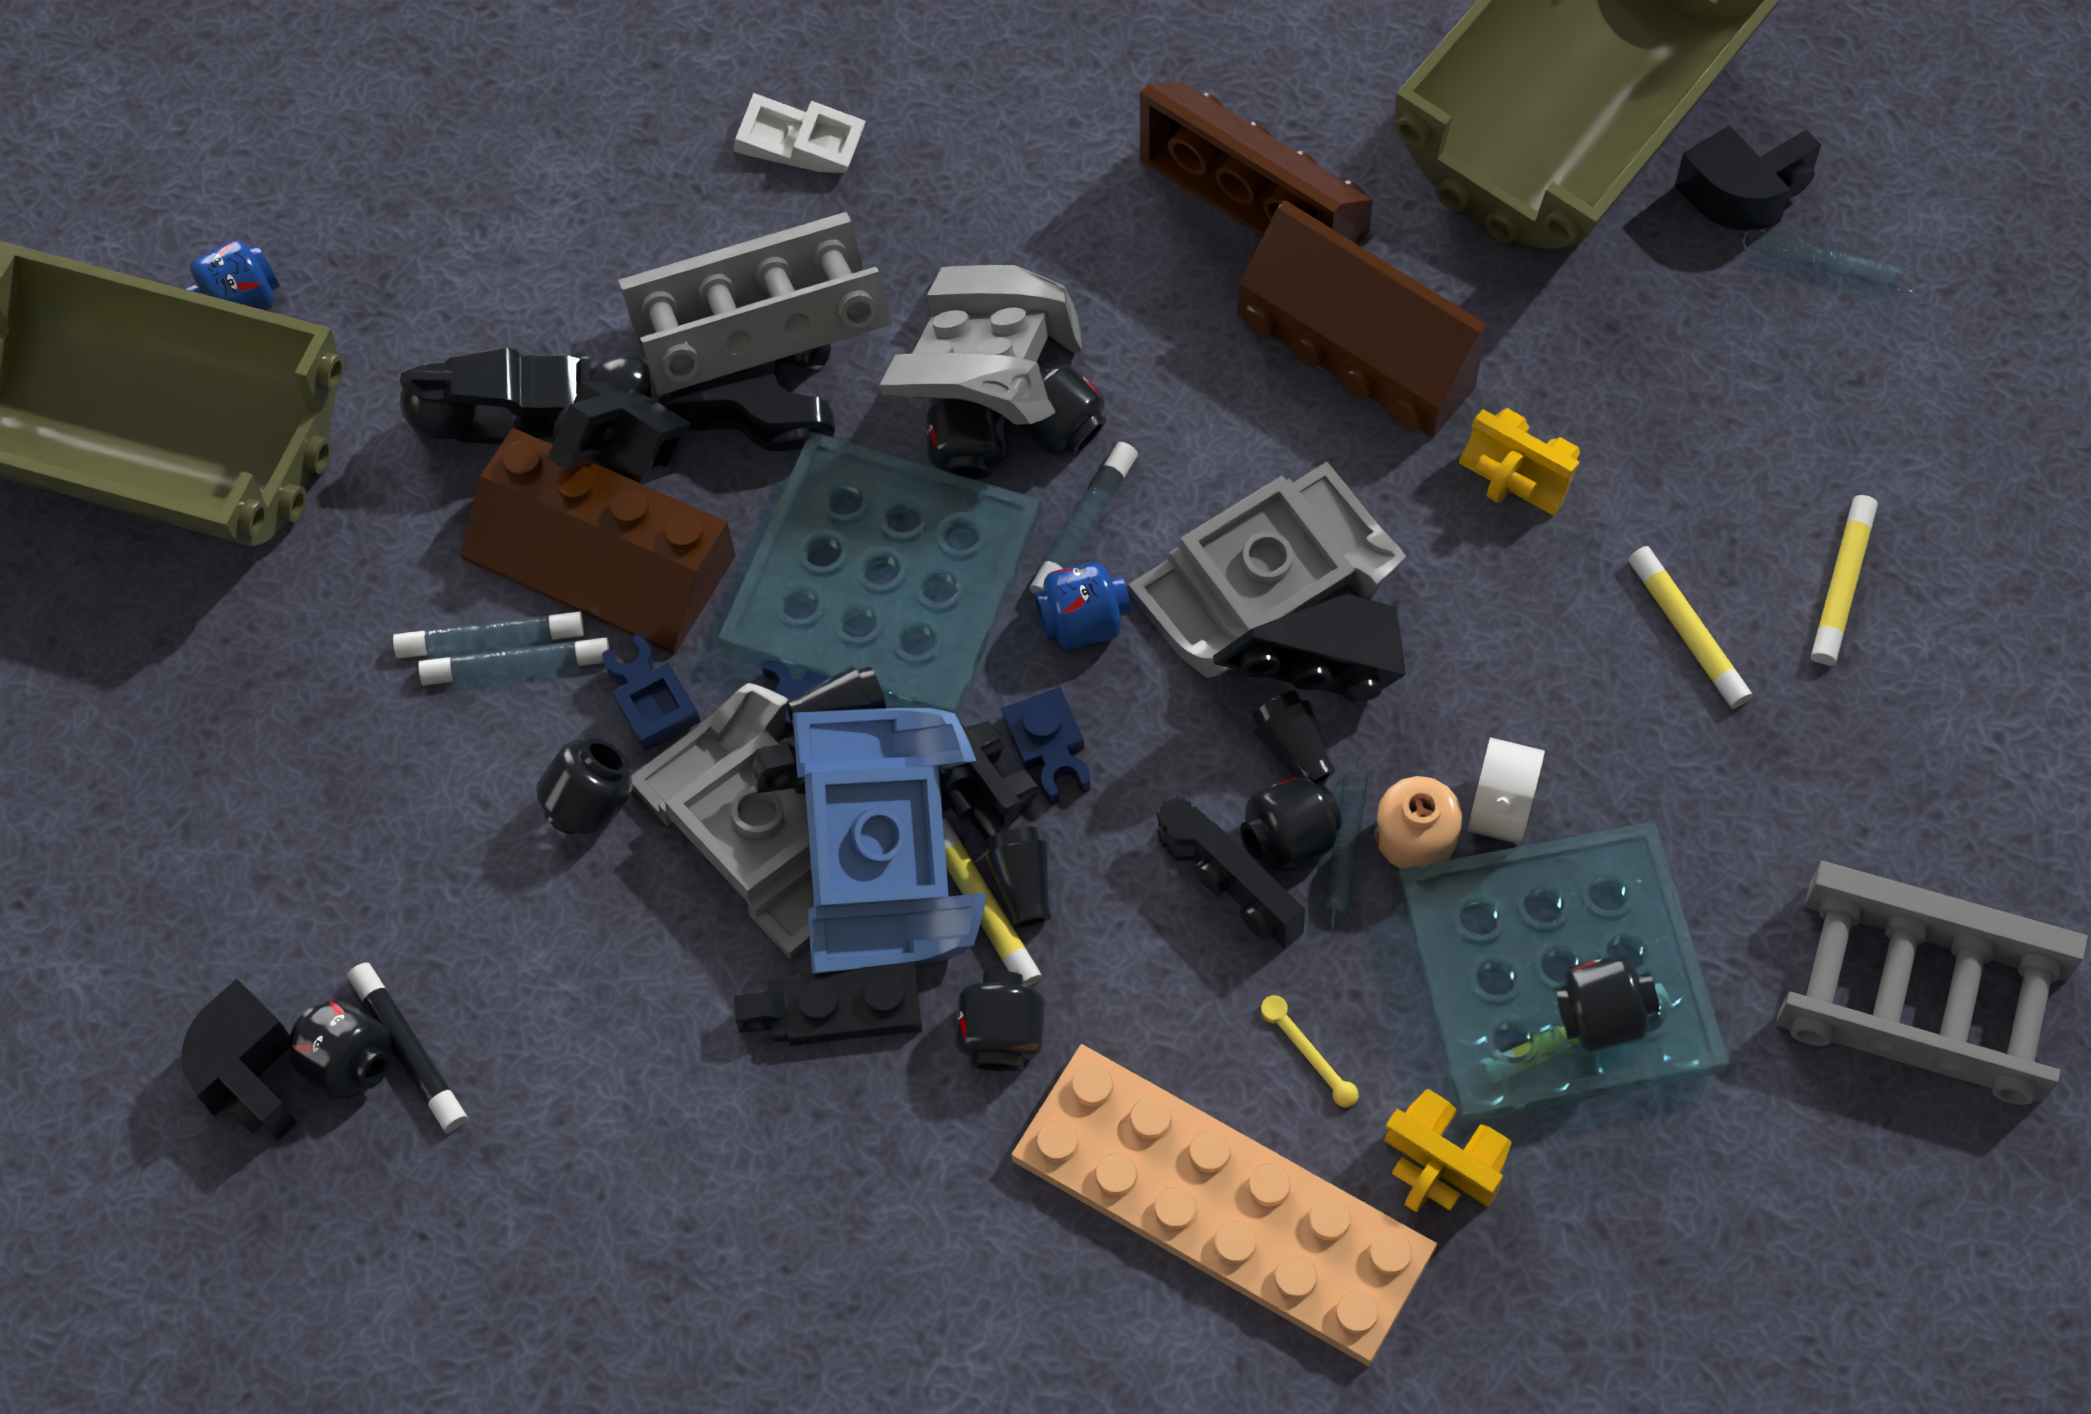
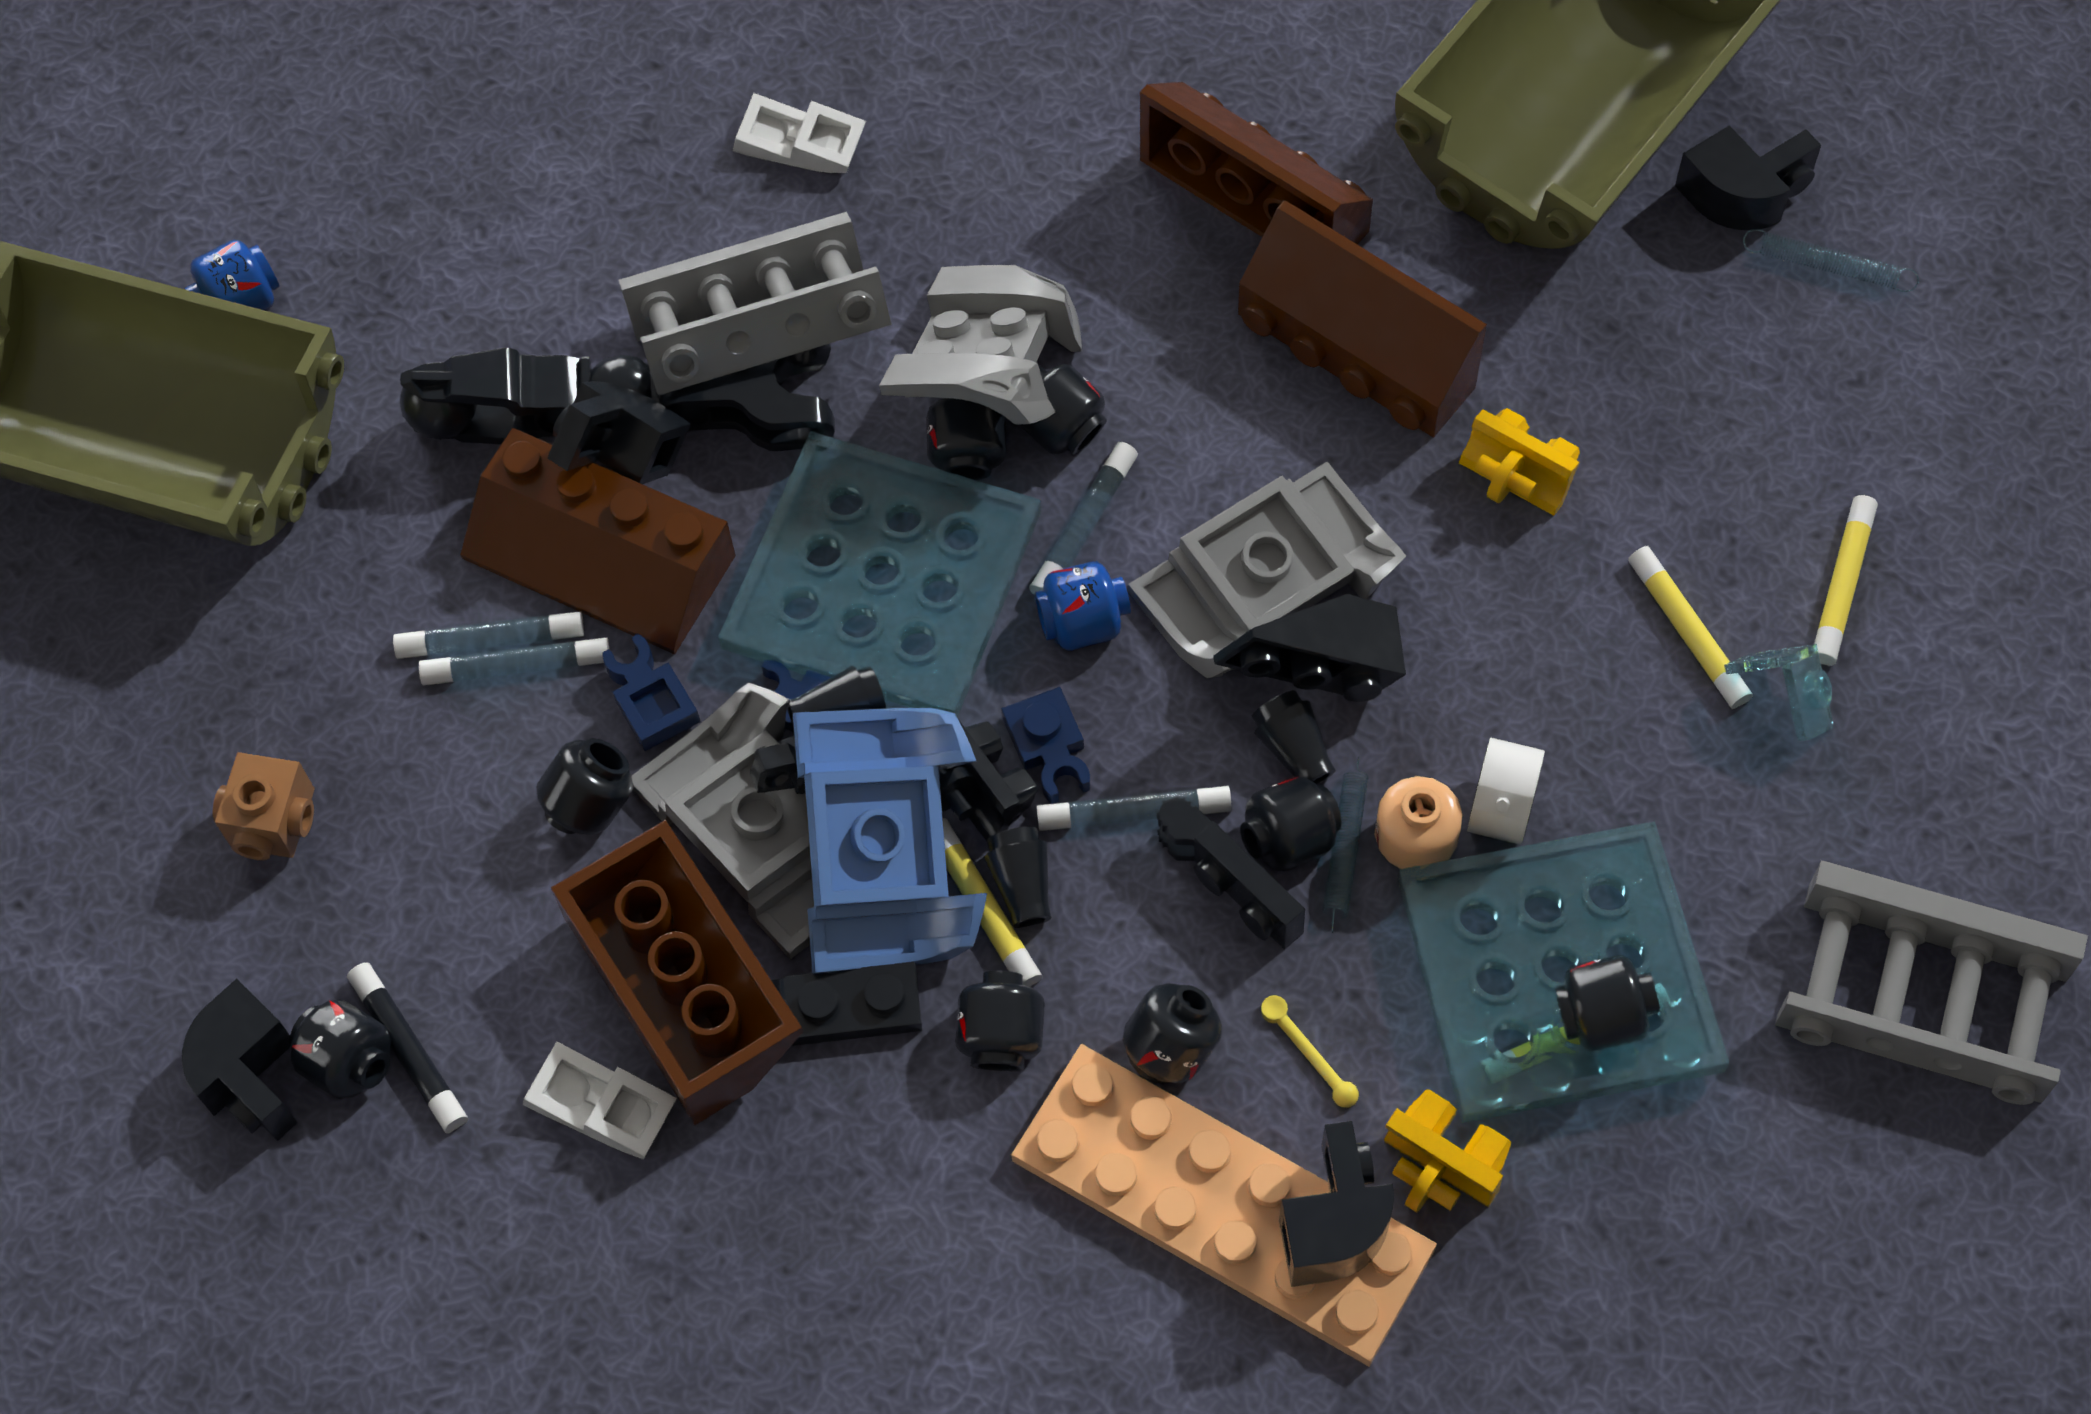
none -> medium nougat brick [213,752,315,860]
none -> white slope [523,1042,677,1159]
none -> reddish brown slope [551,820,803,1125]
none -> clear light blue bar [1037,786,1232,831]
none -> black head [1122,983,1222,1084]
none -> black brick [1279,1121,1394,1287]
none -> clear light blue bracket [1724,644,1833,741]

